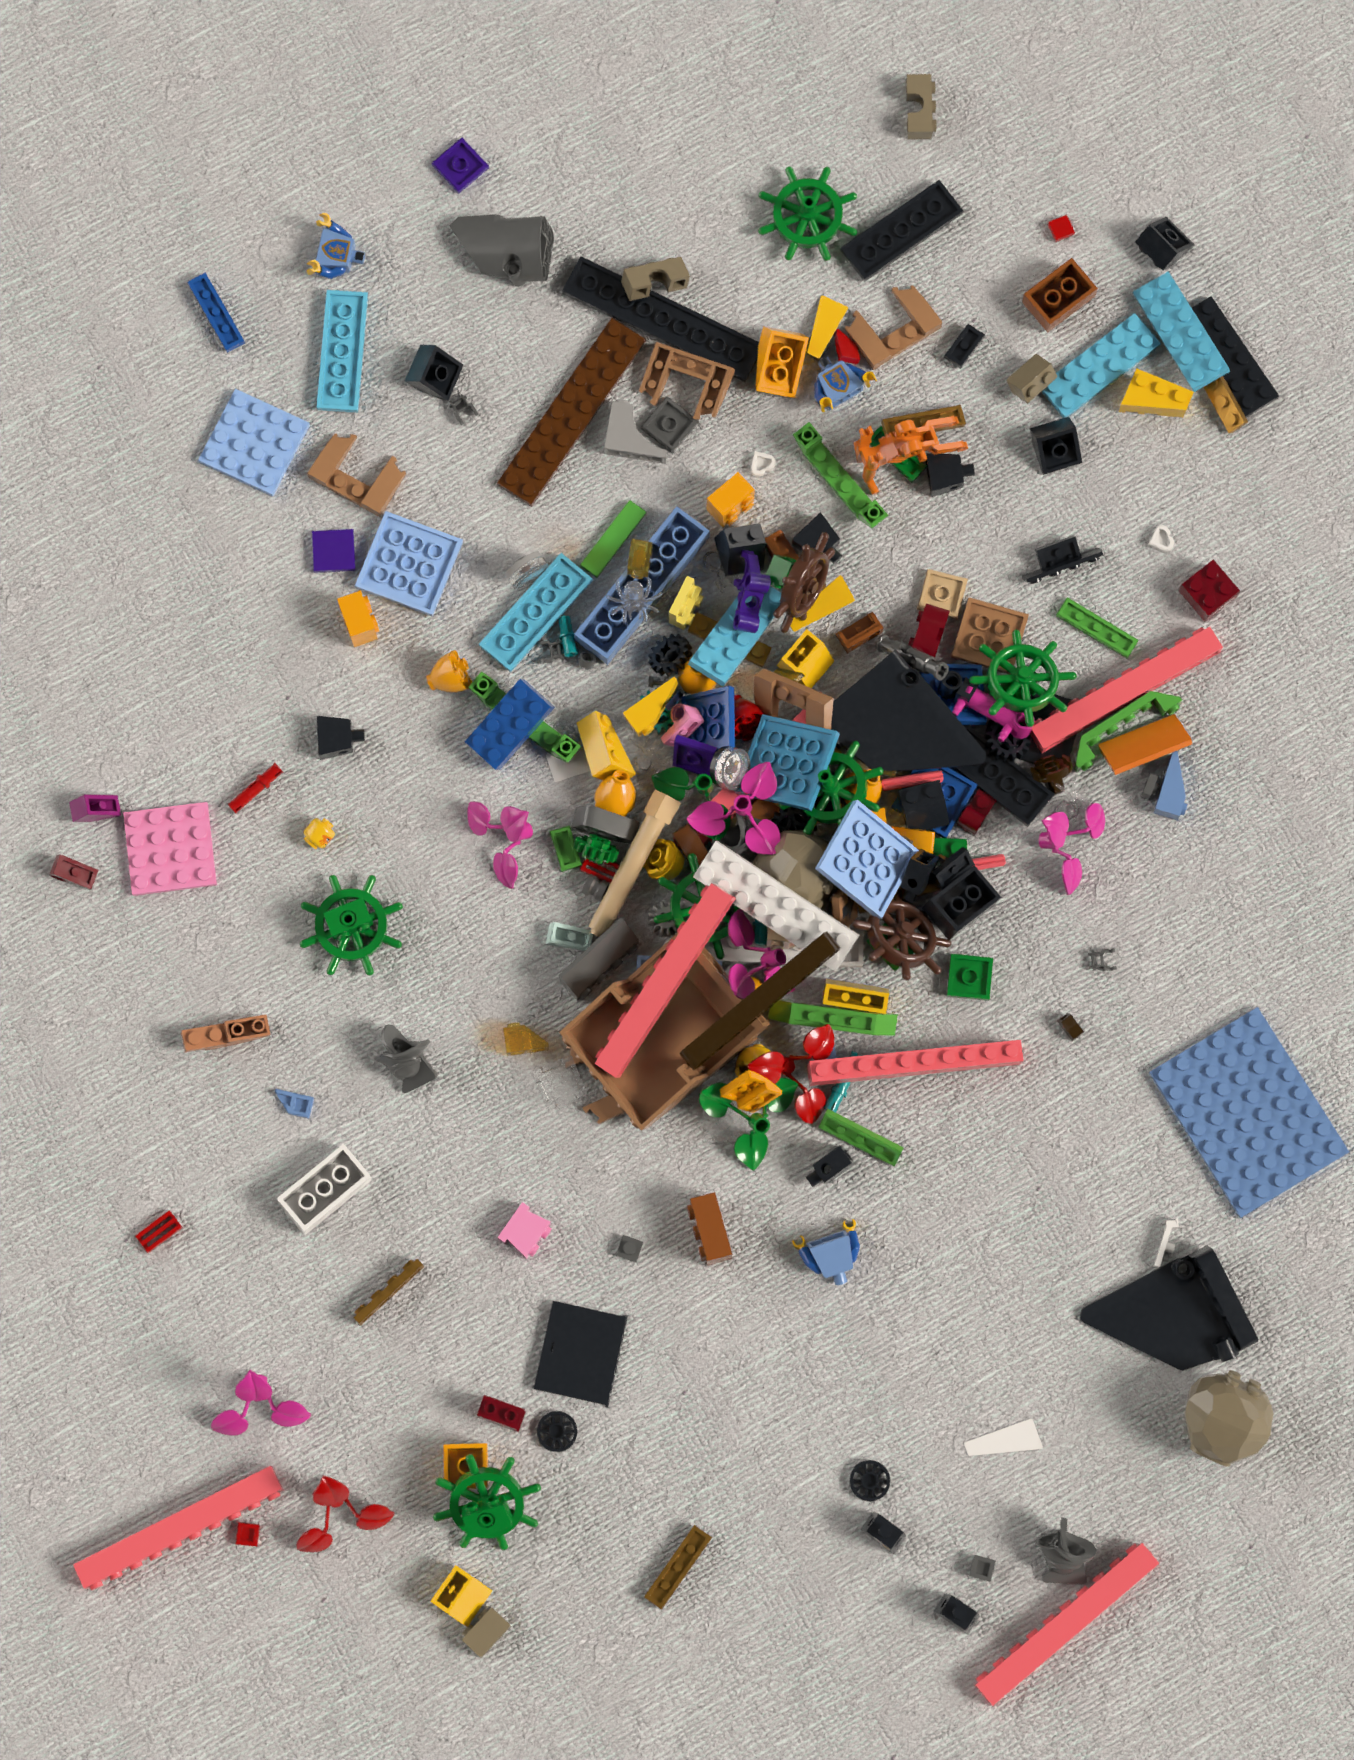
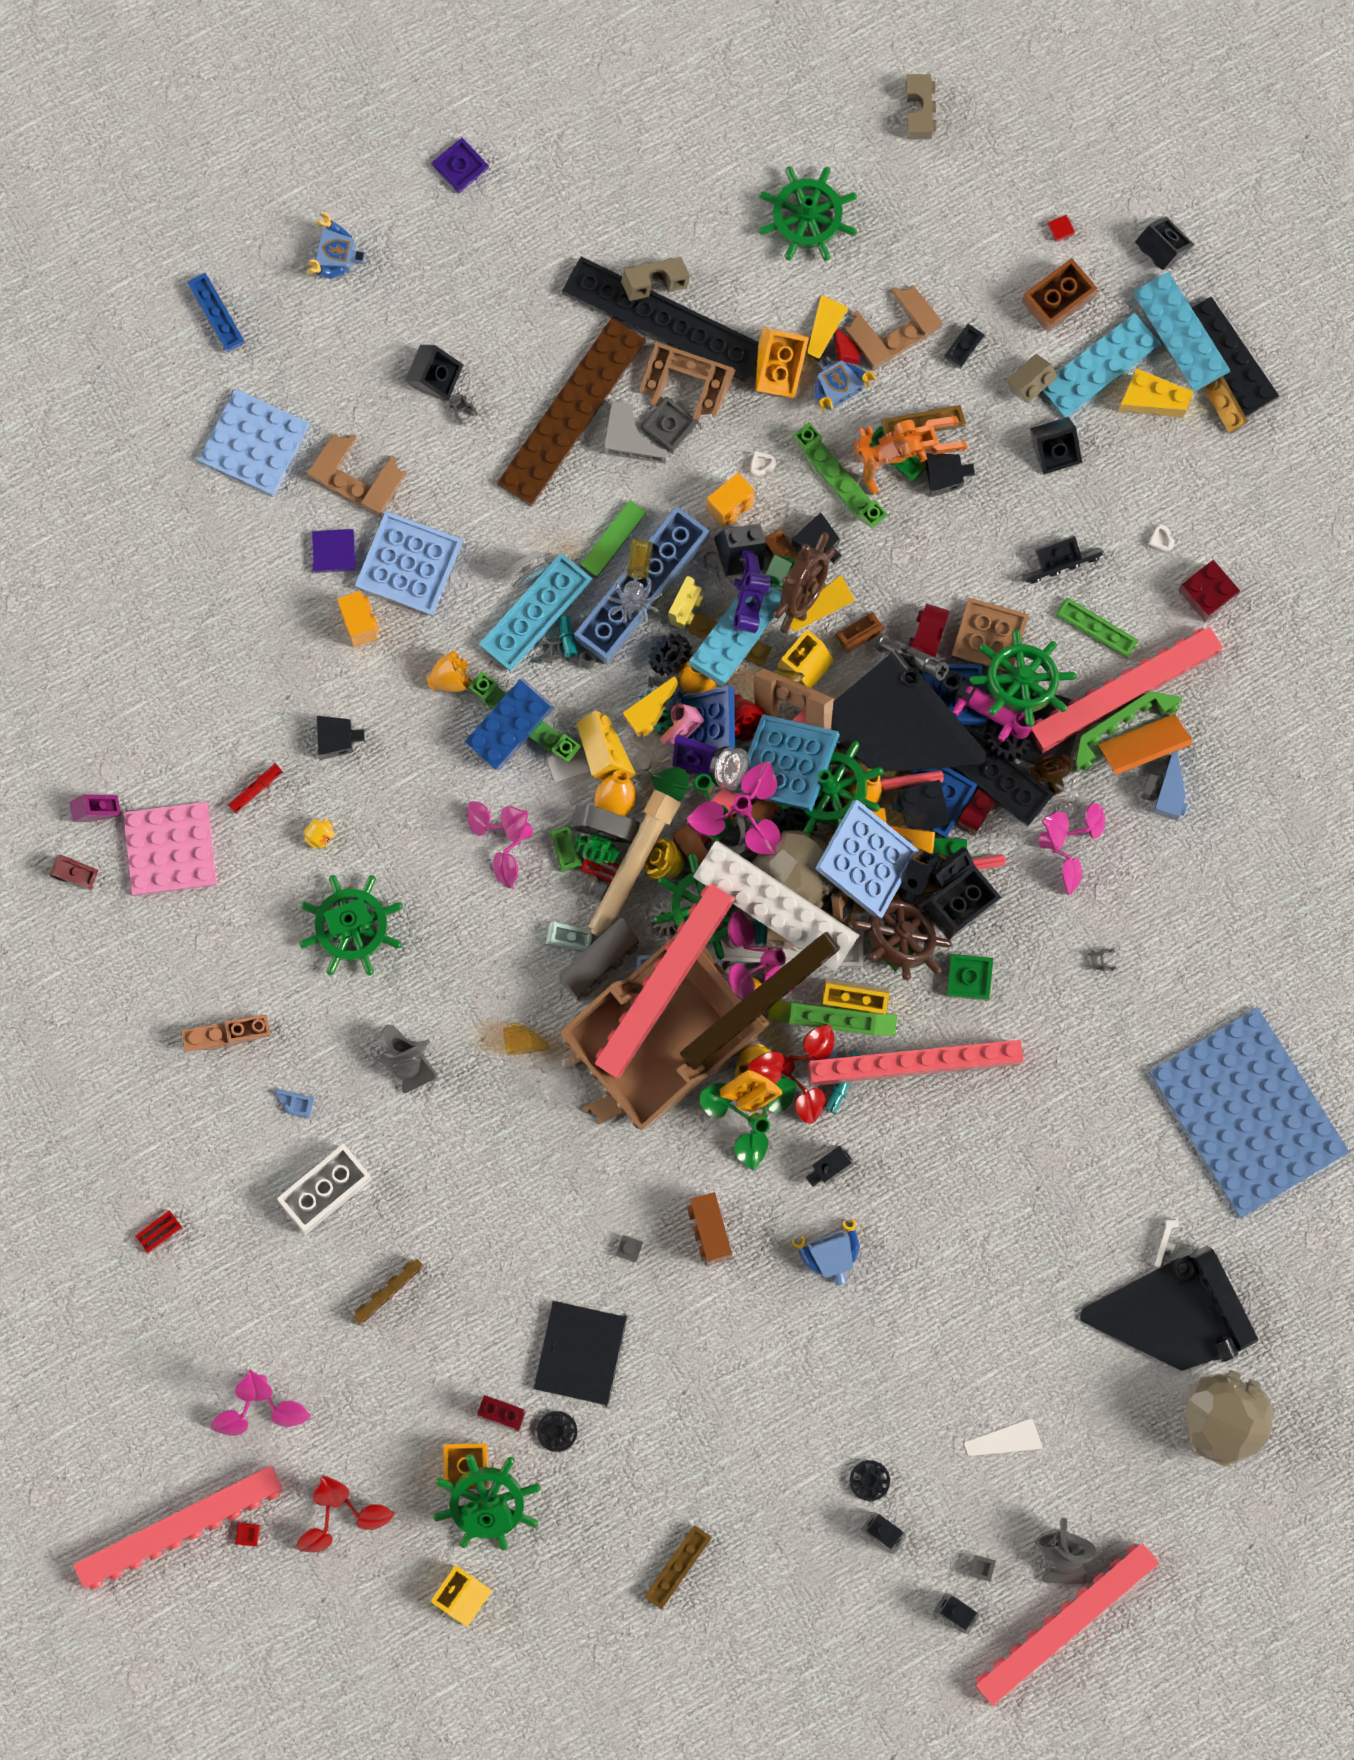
medium azure plate [316,290,368,413] -> none
dark grey panel [449,214,554,287] -> none
dark tan brick [462,1607,511,1658] -> none
bright pink hips [498,1202,552,1259] -> none
bright green tile [818,1109,904,1167] -> none
black plate [840,180,964,282] -> none
tan tile [917,569,968,620] -> none
dark brown piece [1057,1013,1084,1042] -> none

